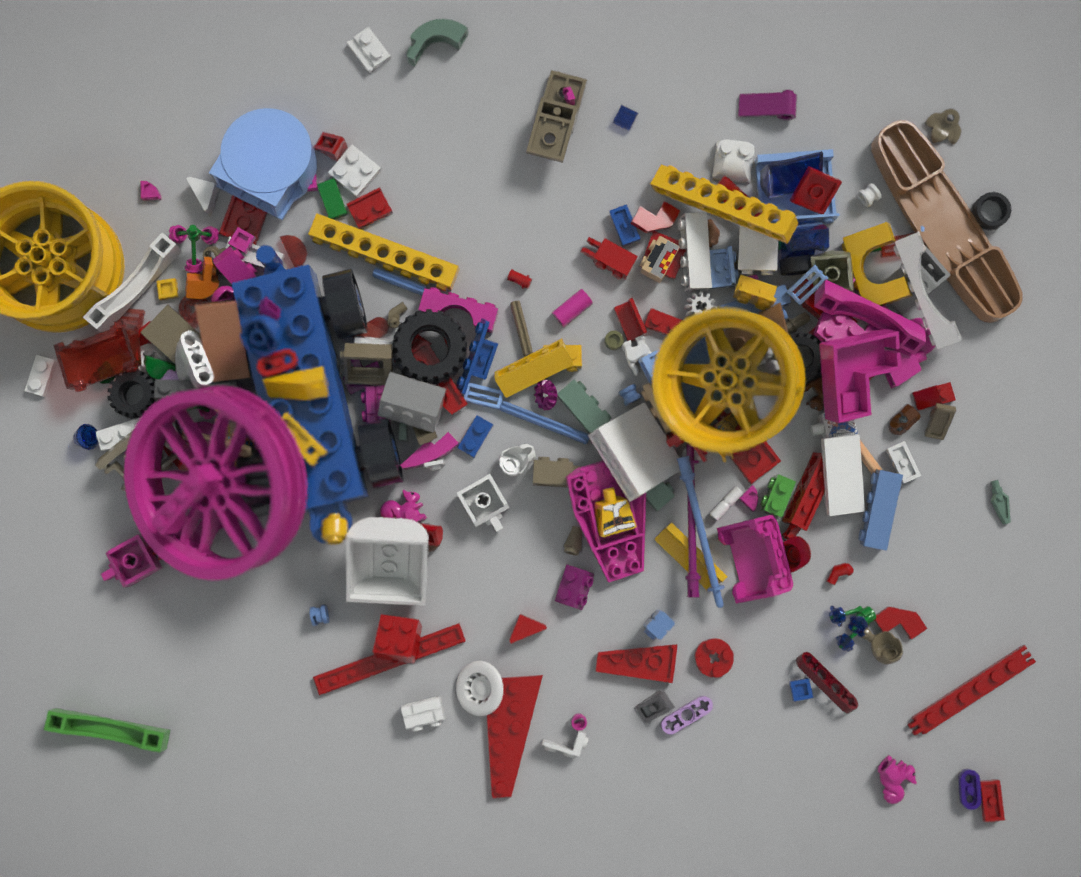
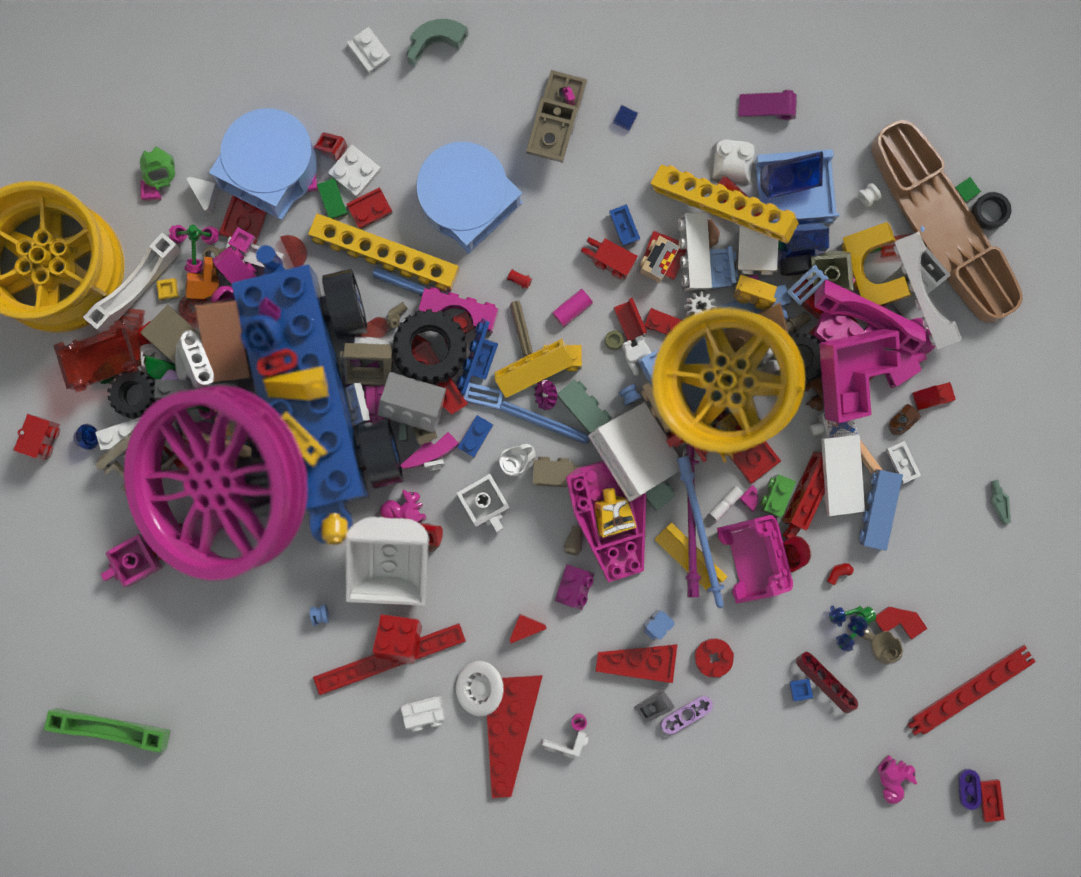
white plate [24,355,57,397] -> none
dark pink arch [150,464,223,535] -> none
tile [630,201,680,233] -> none
red tile [790,166,842,214] -> none
dark tan tile [924,403,956,440] -> none
dark tan plate [925,109,961,144] -> none
none -> red brick [13,414,60,460]
none -> bright green helmet [139,146,175,190]
none -> white plate [344,383,370,428]
none -> light blue brick [417,142,523,254]
none -> red plate [453,311,475,334]
none -> green tile [955,177,981,203]

